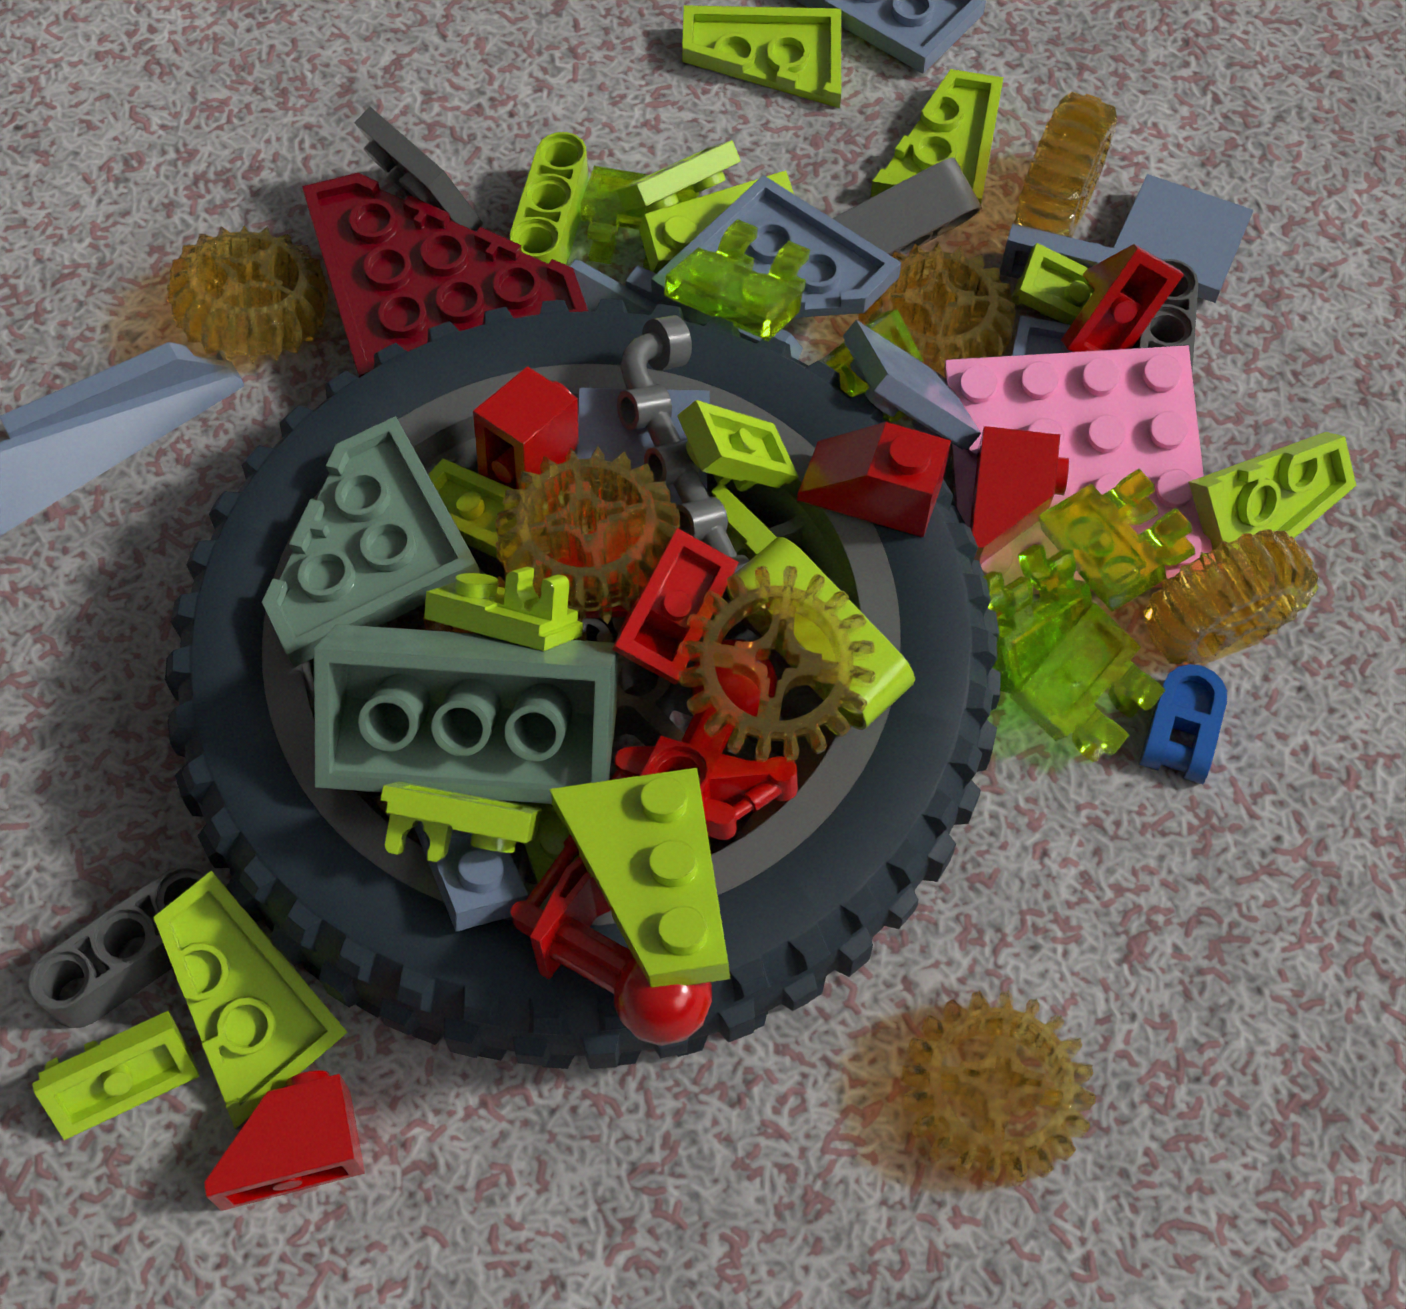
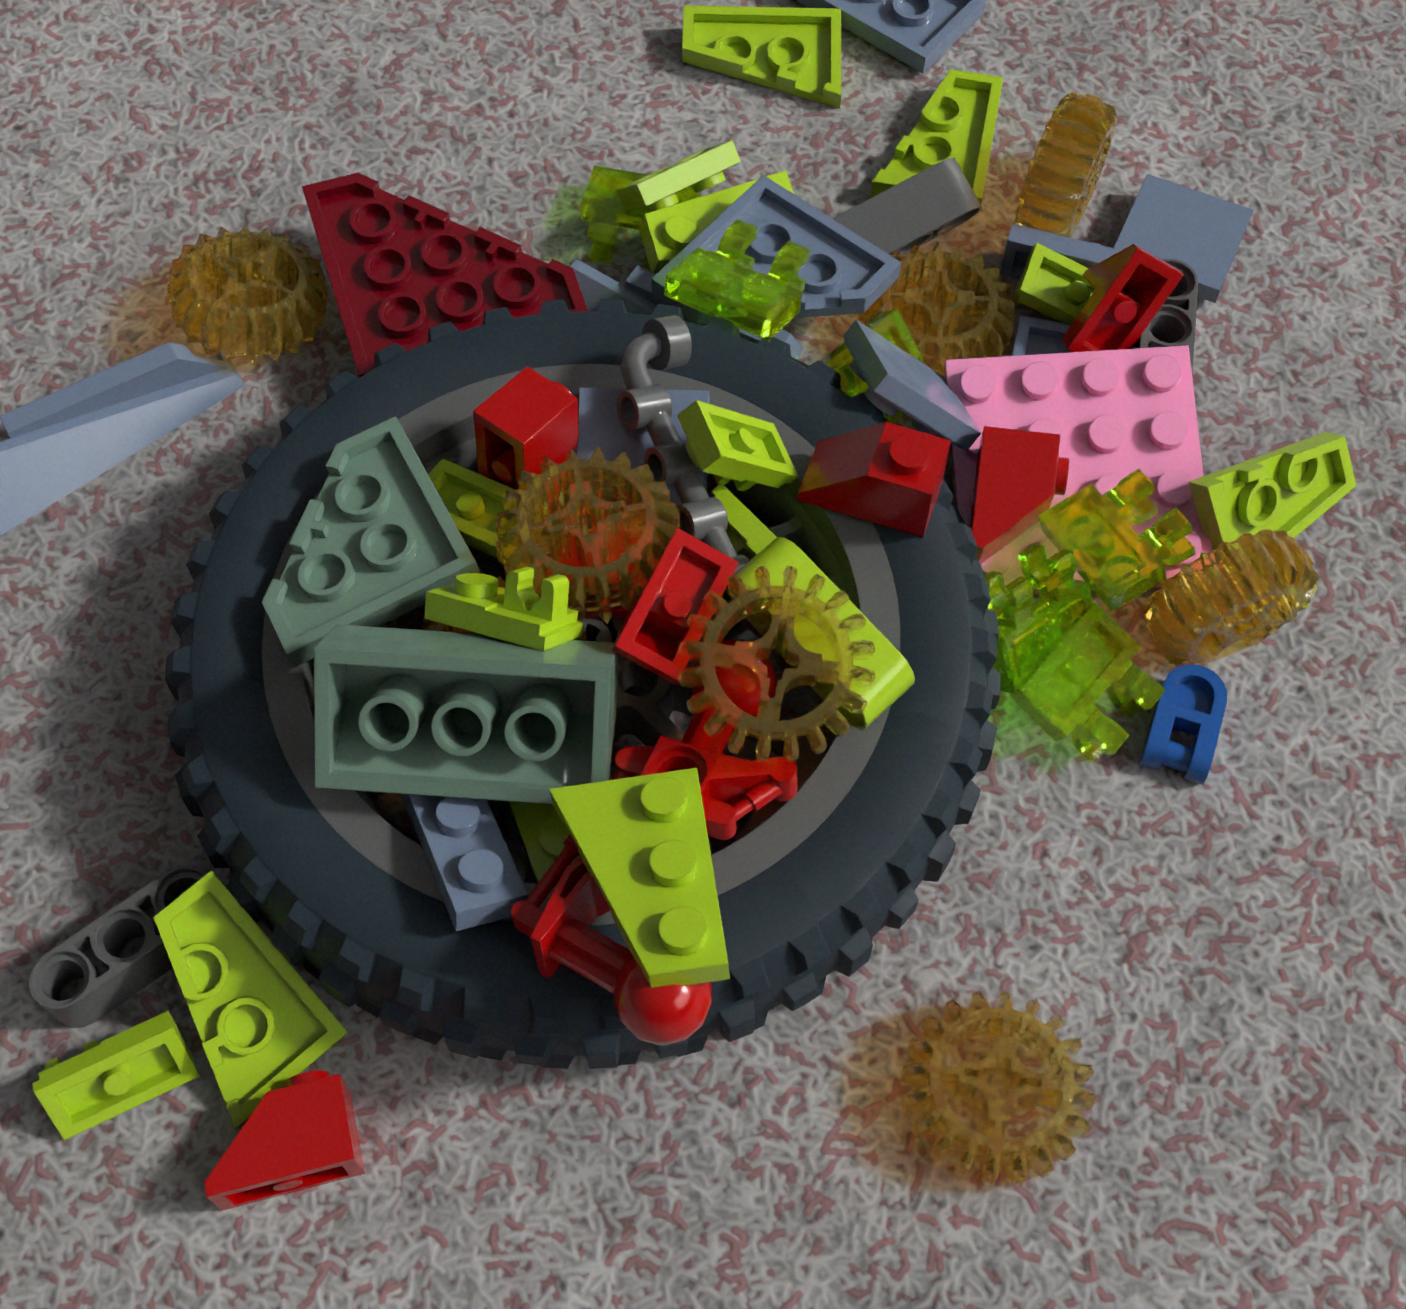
dark grey plate [354,106,484,231] -> none
lime plate [381,781,542,862] -> none
lime beam [510,132,589,265] -> none

